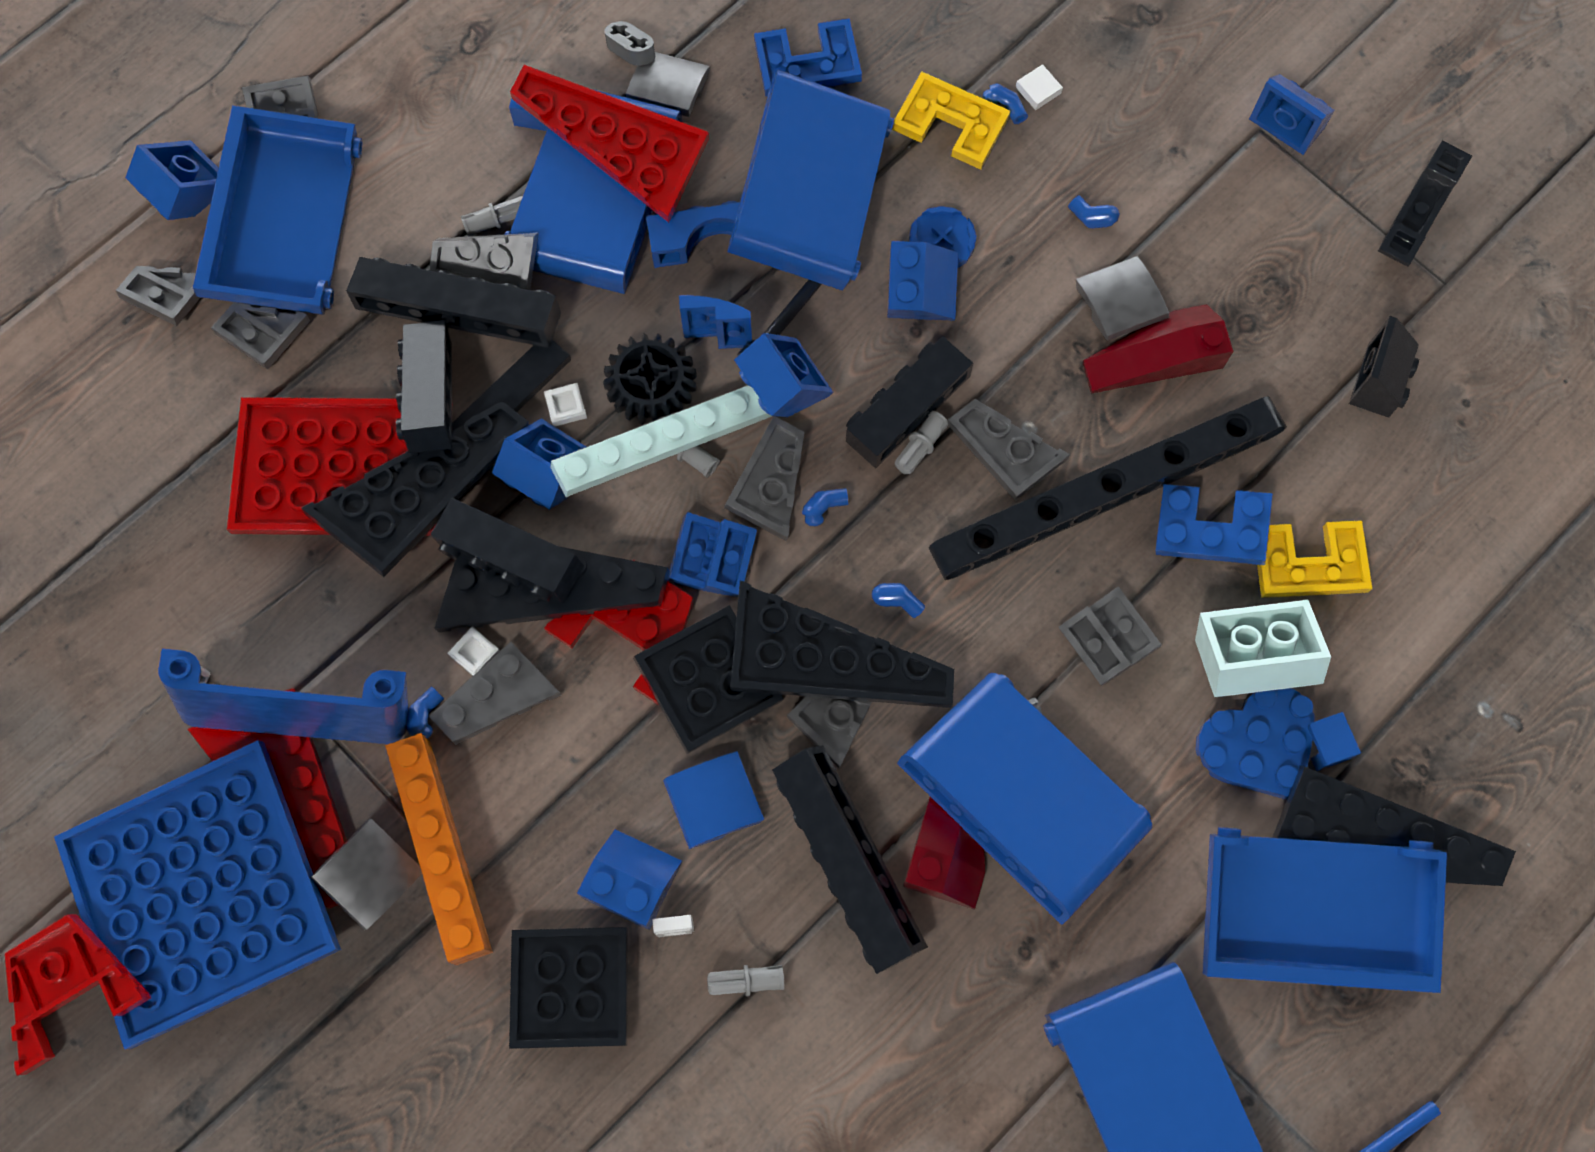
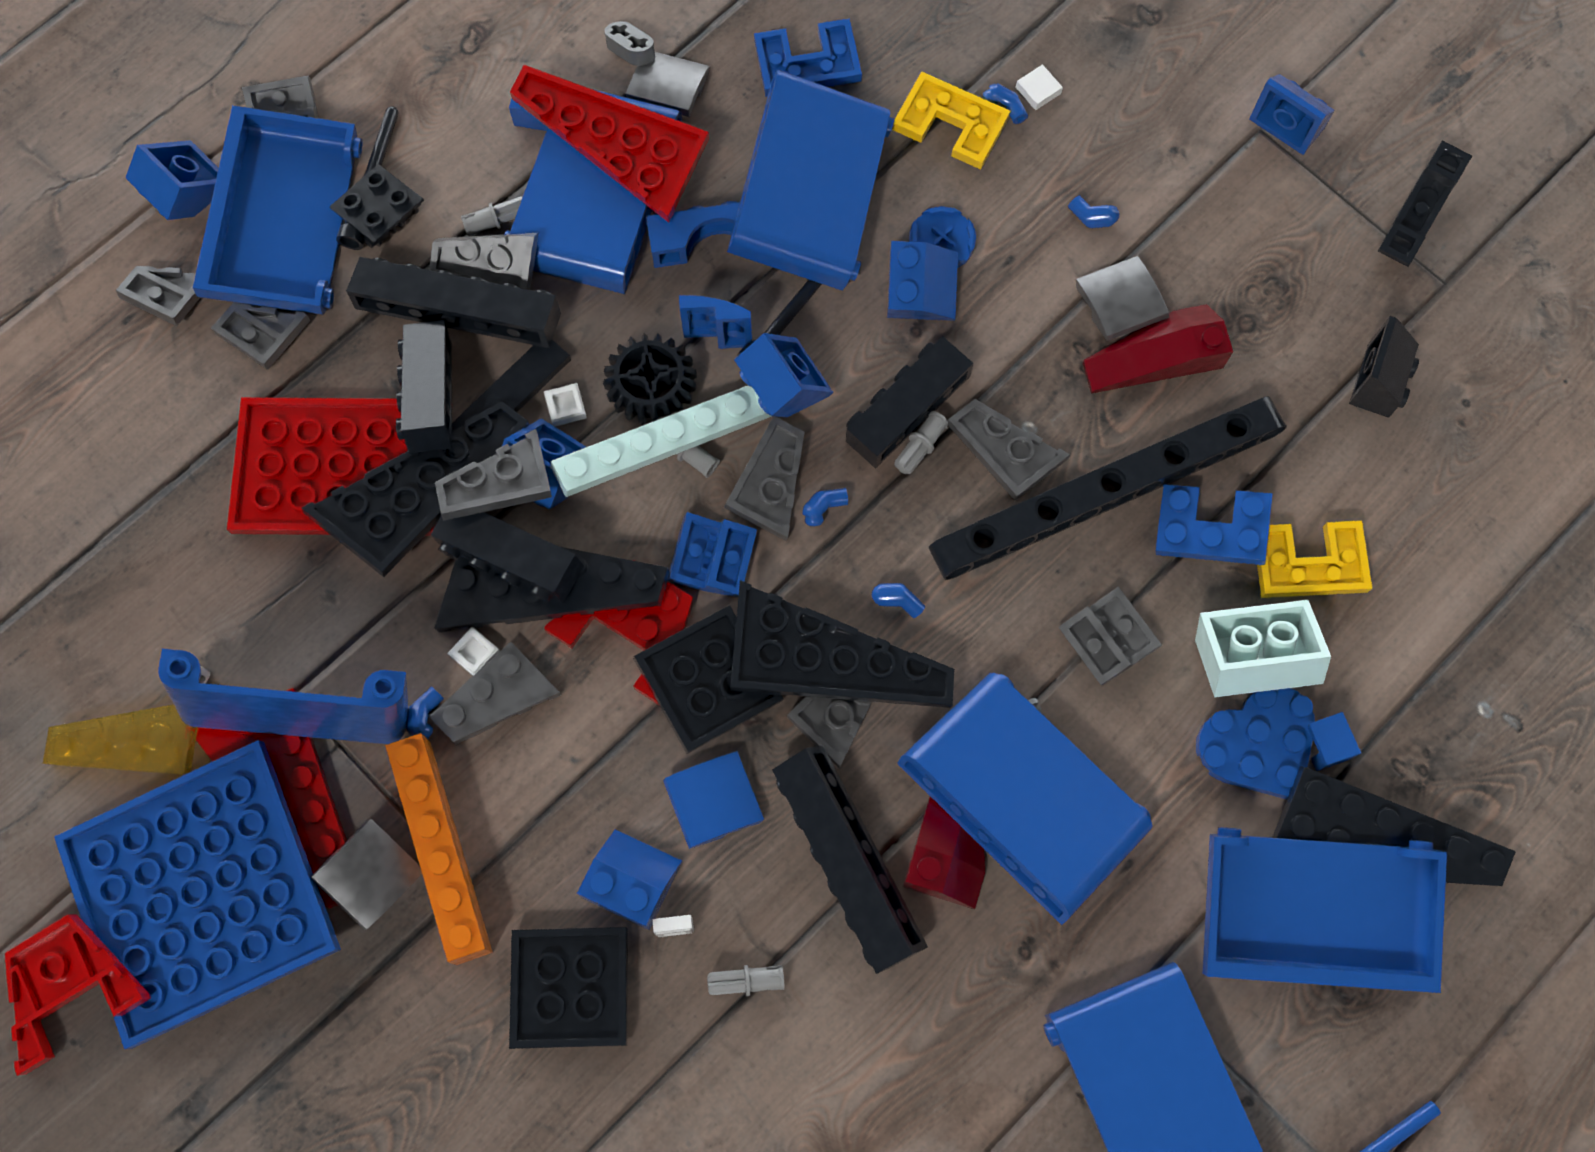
none -> clear yellow wing [42,704,198,775]
none -> black hinge [330,164,424,248]
none -> black piece [336,106,399,250]
none -> flat silver wing [435,429,552,521]

